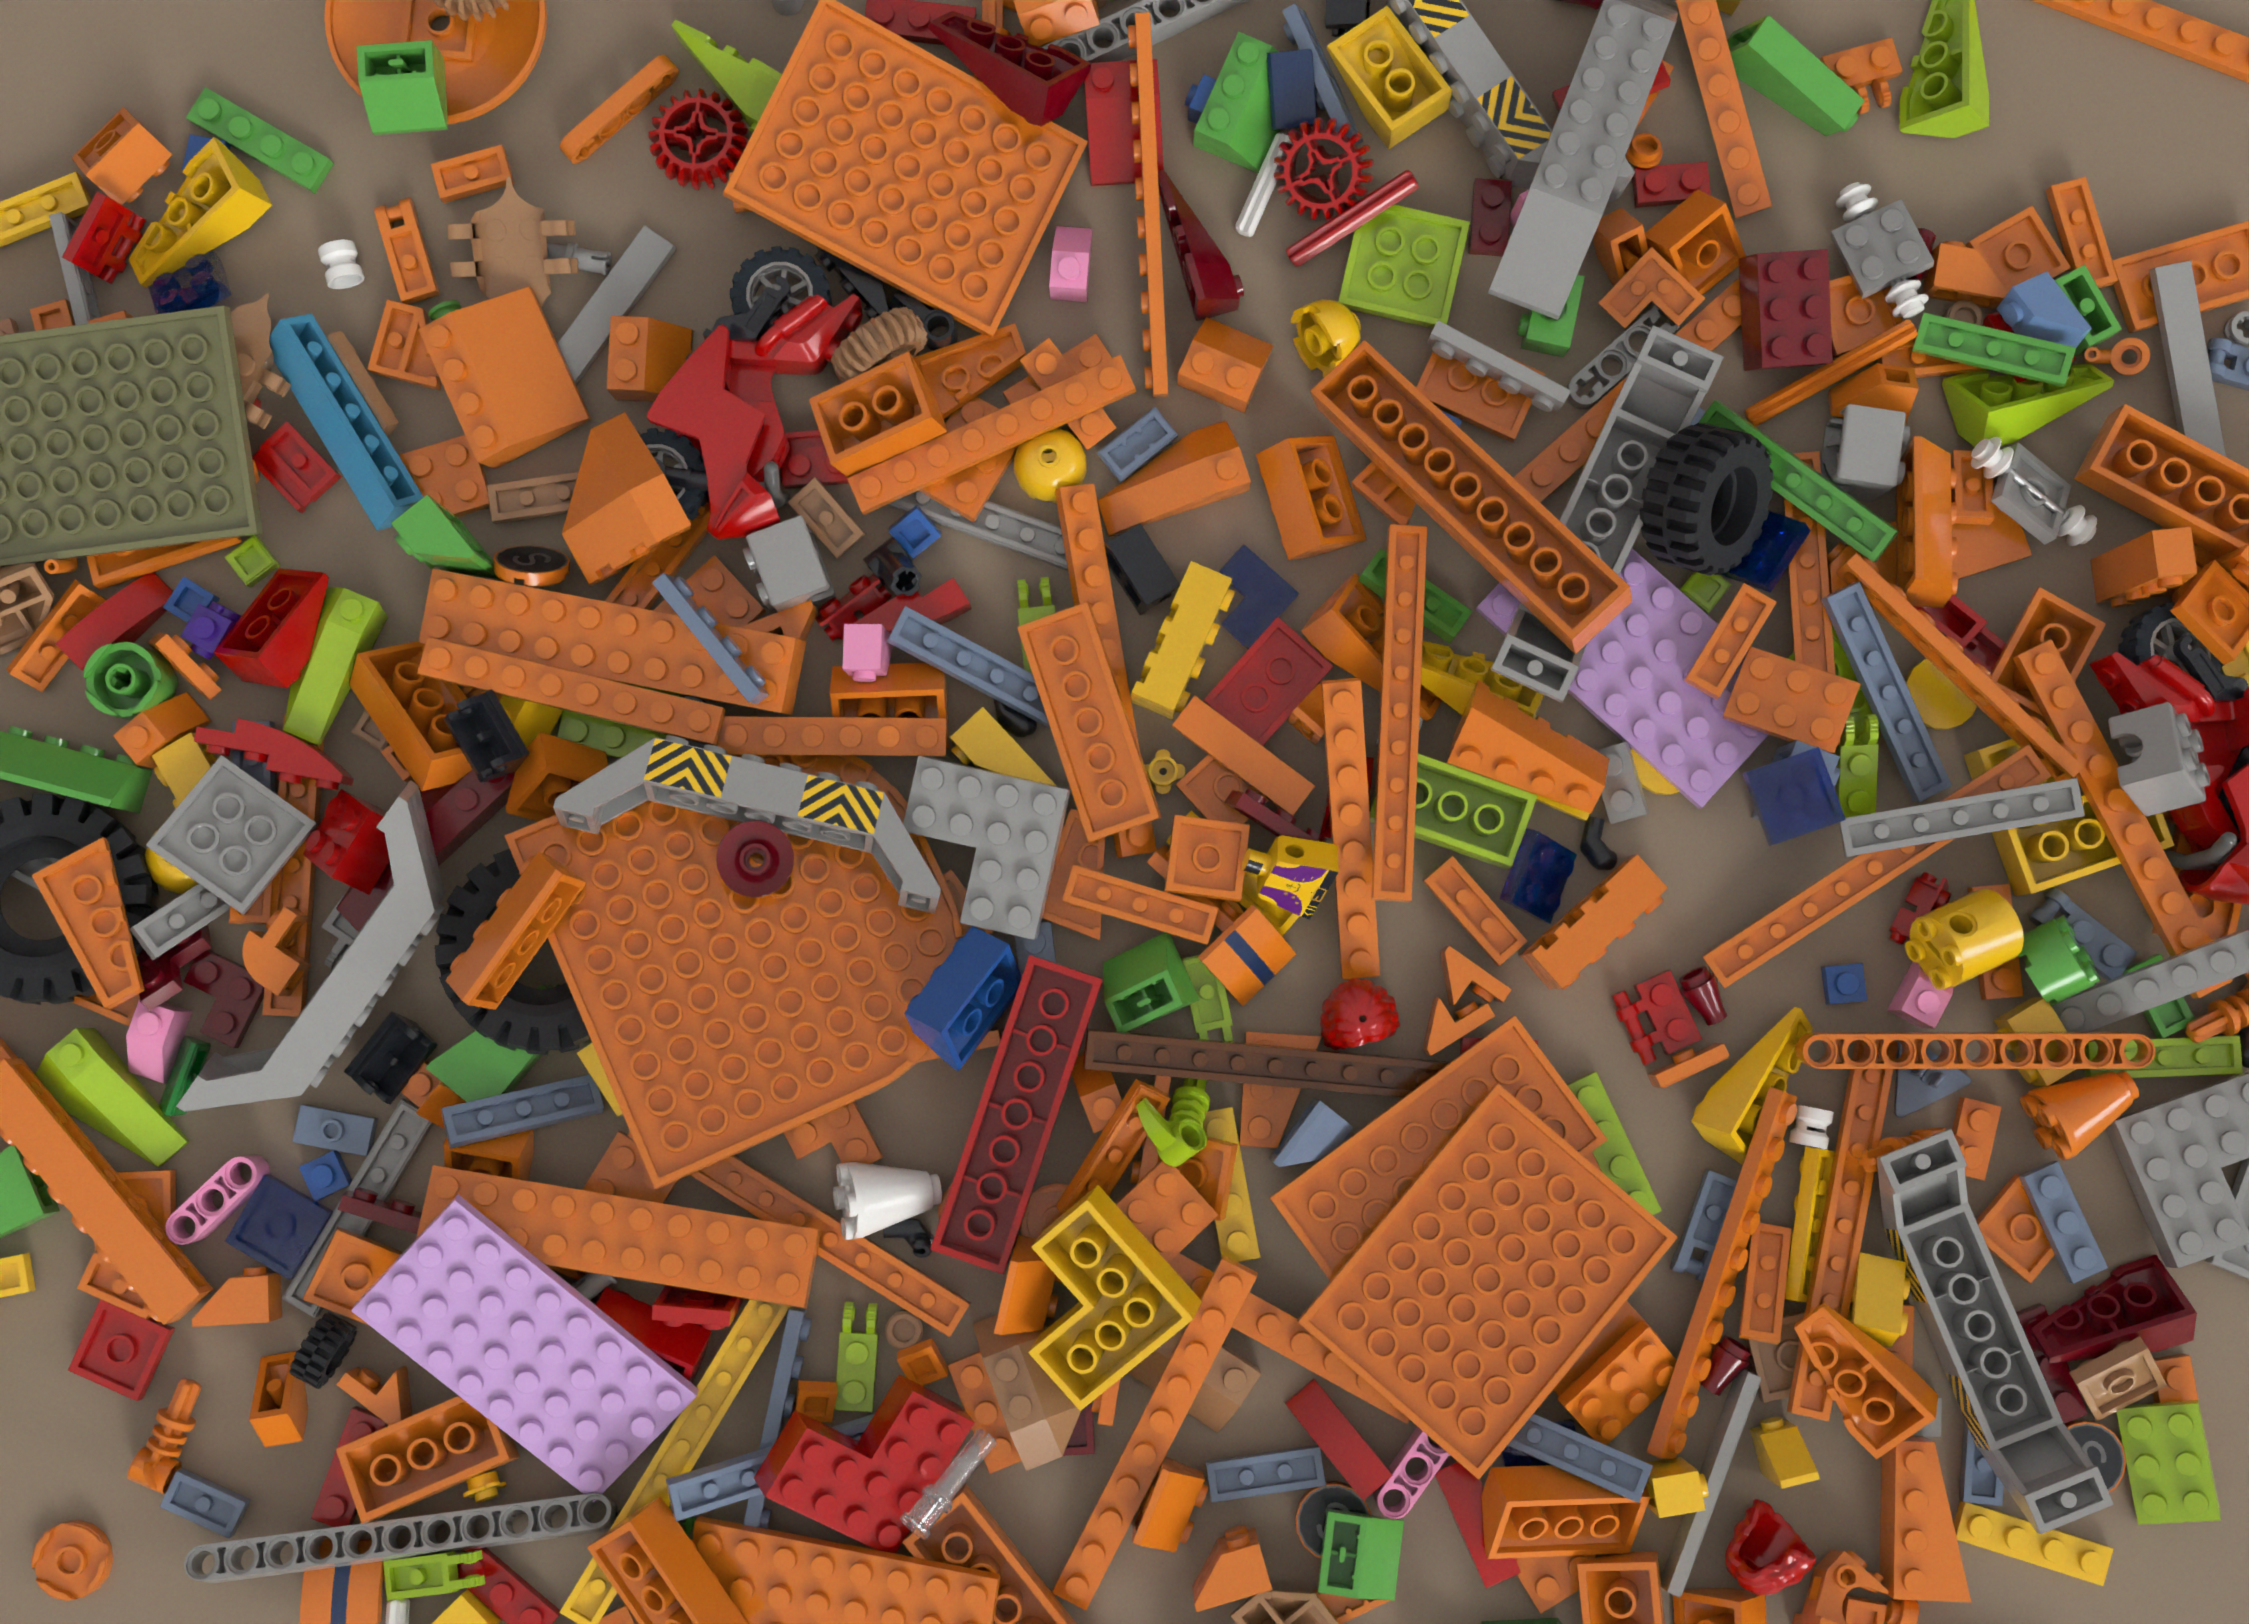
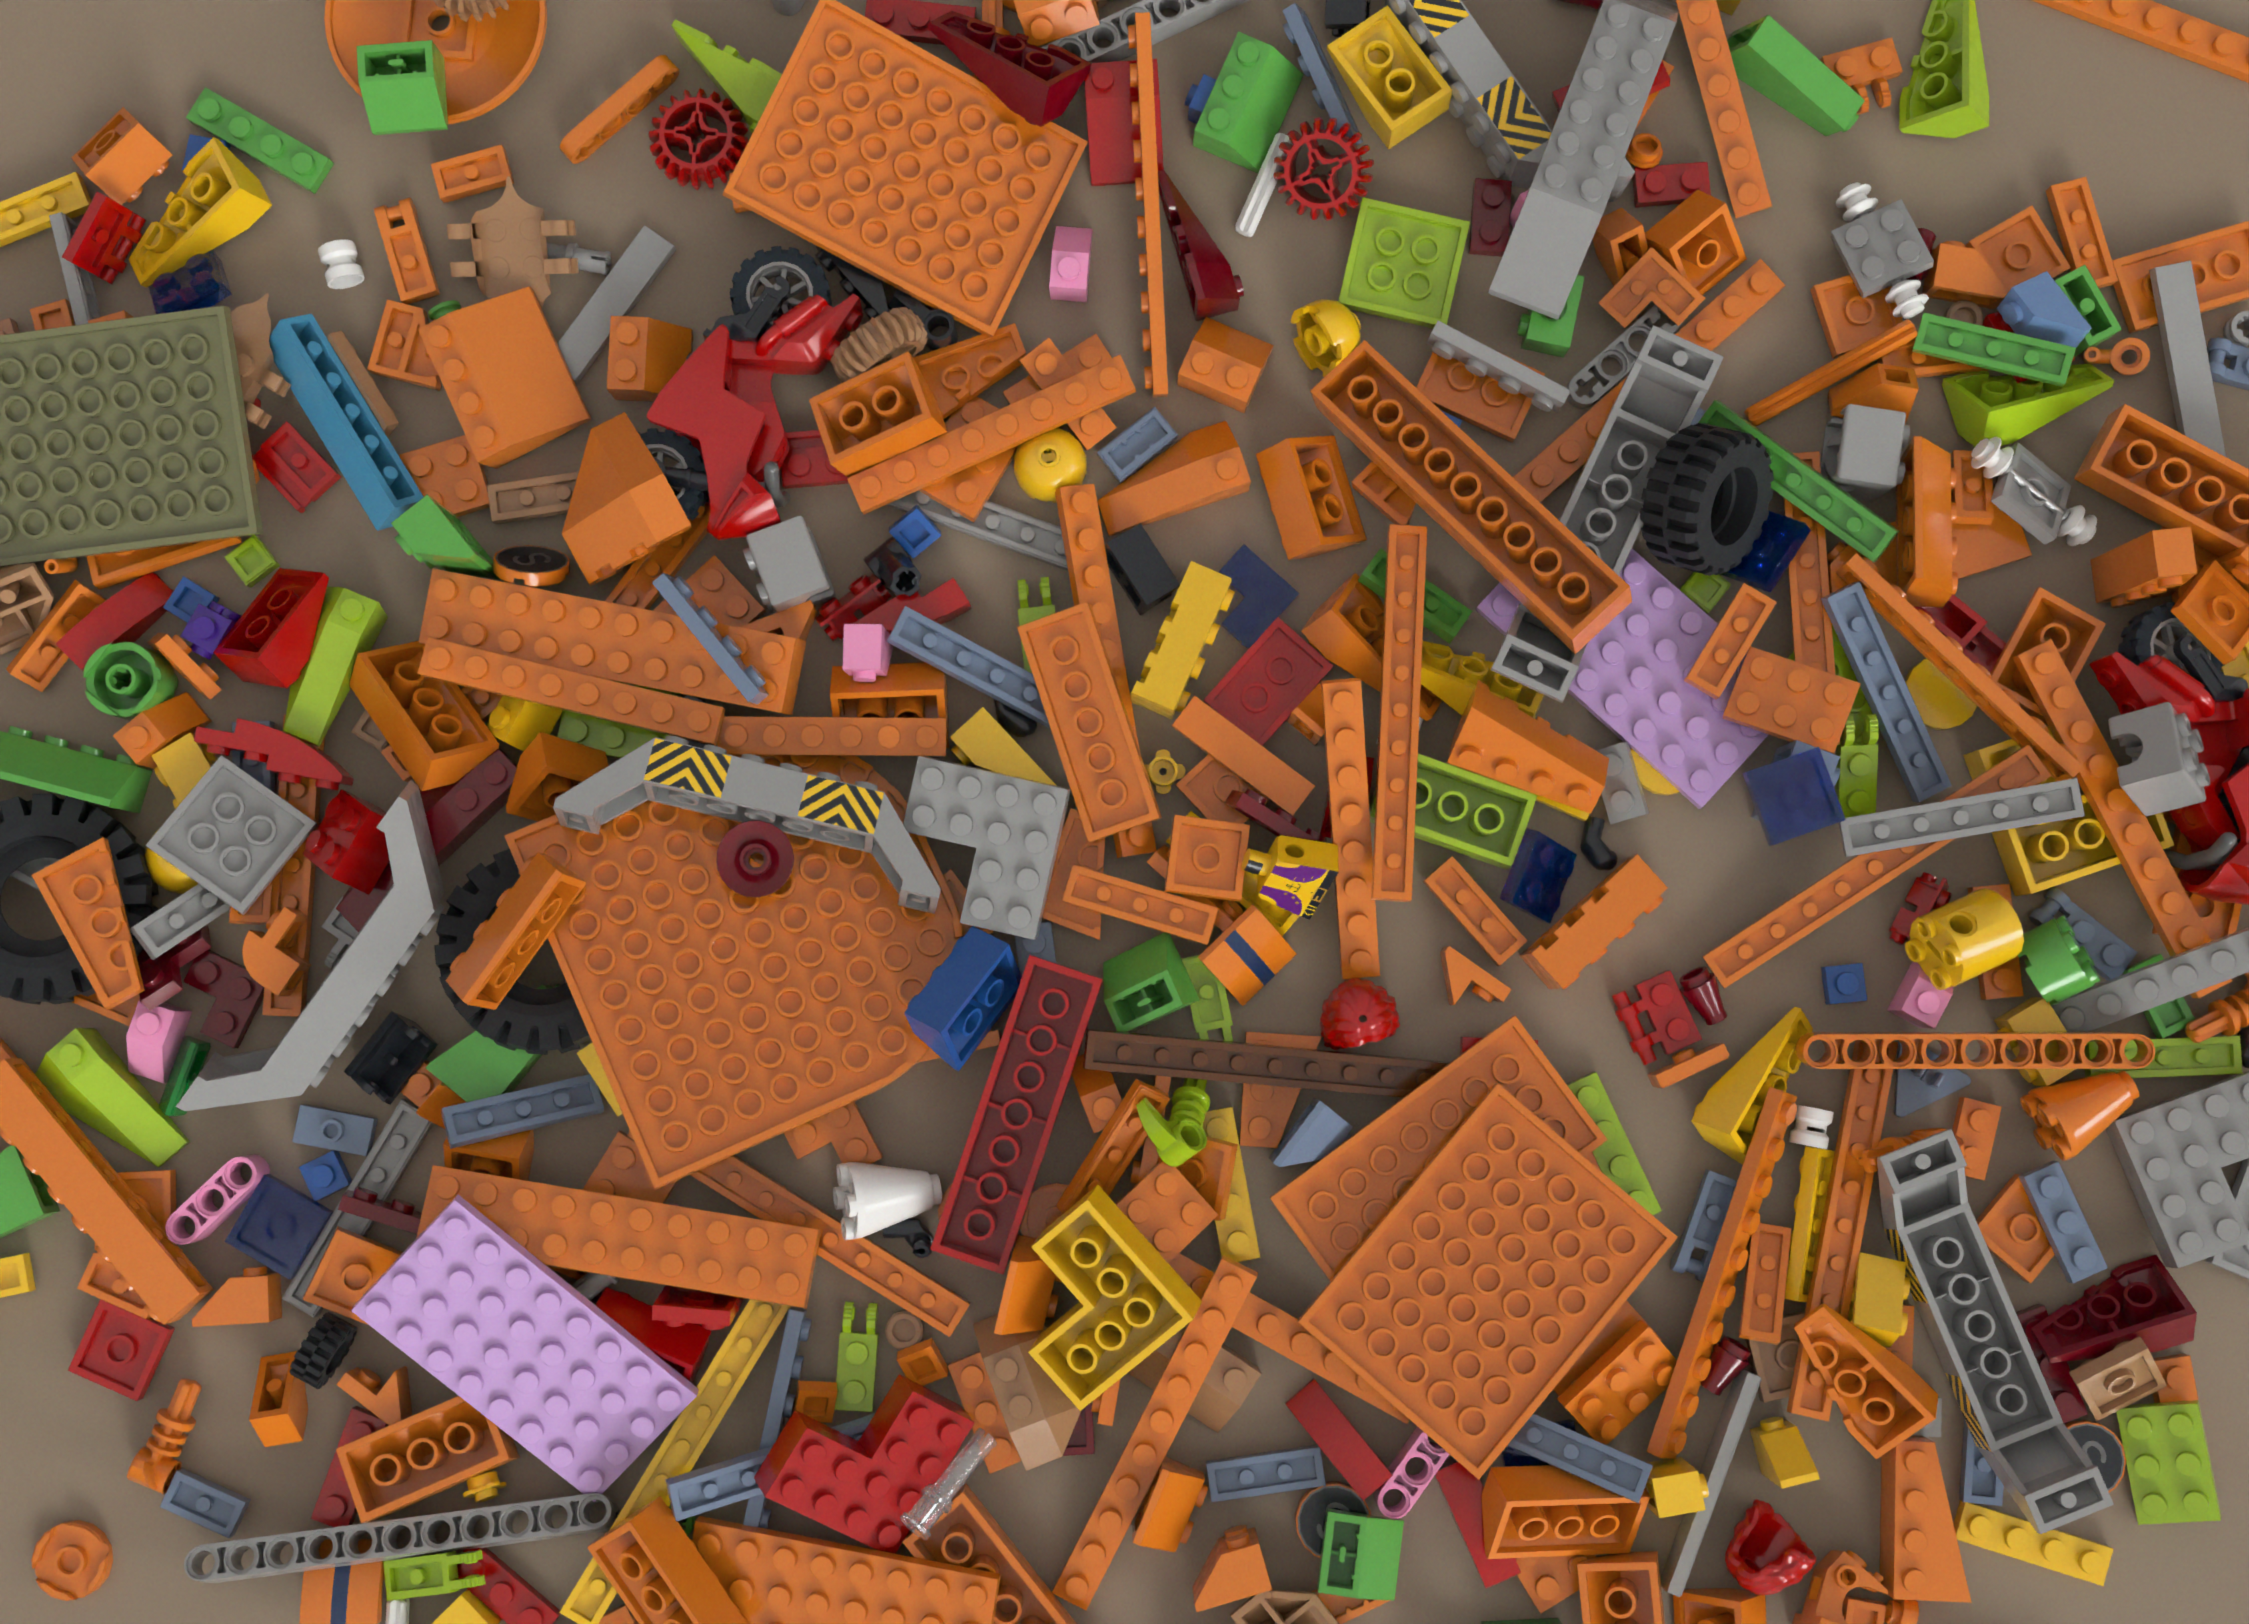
black hinge [444,689,529,783] -> none
medium nougat plate [788,478,866,559] -> none
dark blue slope [1267,49,1317,130] -> none
red axle [1286,170,1419,267] -> none
orange slope [1422,997,1495,1056] -> none
dark red brick [1739,249,1833,371] -> none

